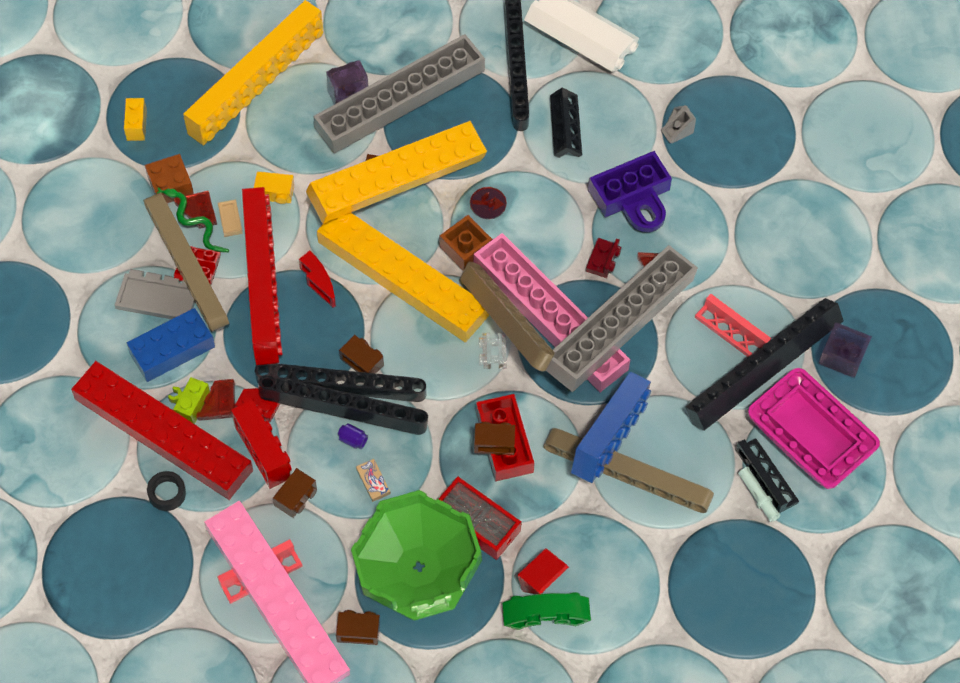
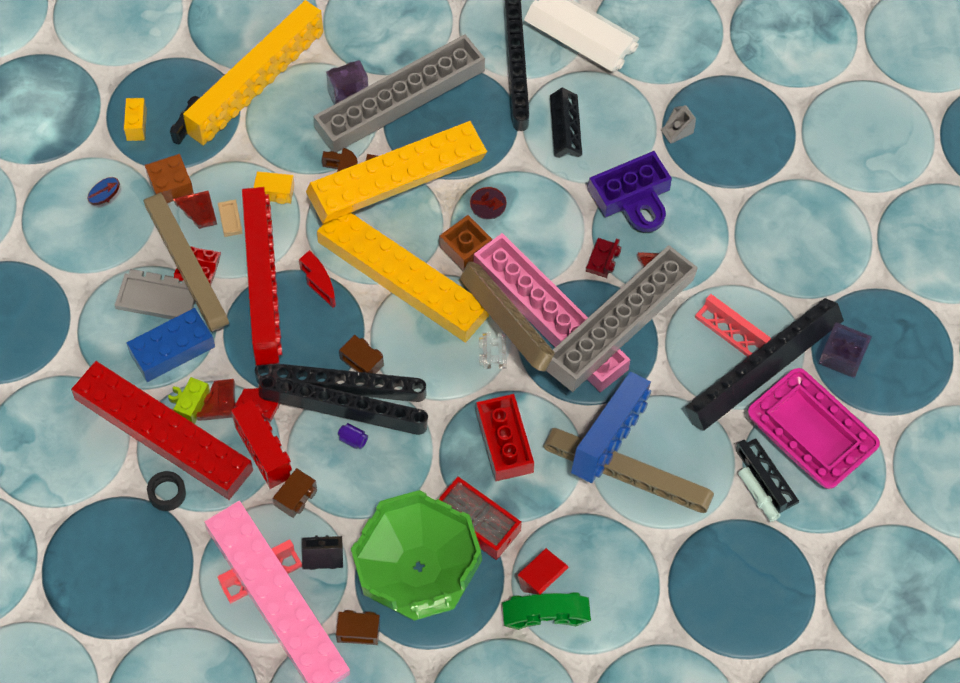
green animal [157,187,229,253] -> none
tile [356,459,390,502] -> none
reddish brown piece [474,422,515,455] -> none
none -> blue piece [87,177,120,205]
none -> black hinge [170,96,199,145]
none -> black brick [302,535,343,570]
none -> reddish brown brick [322,148,358,172]

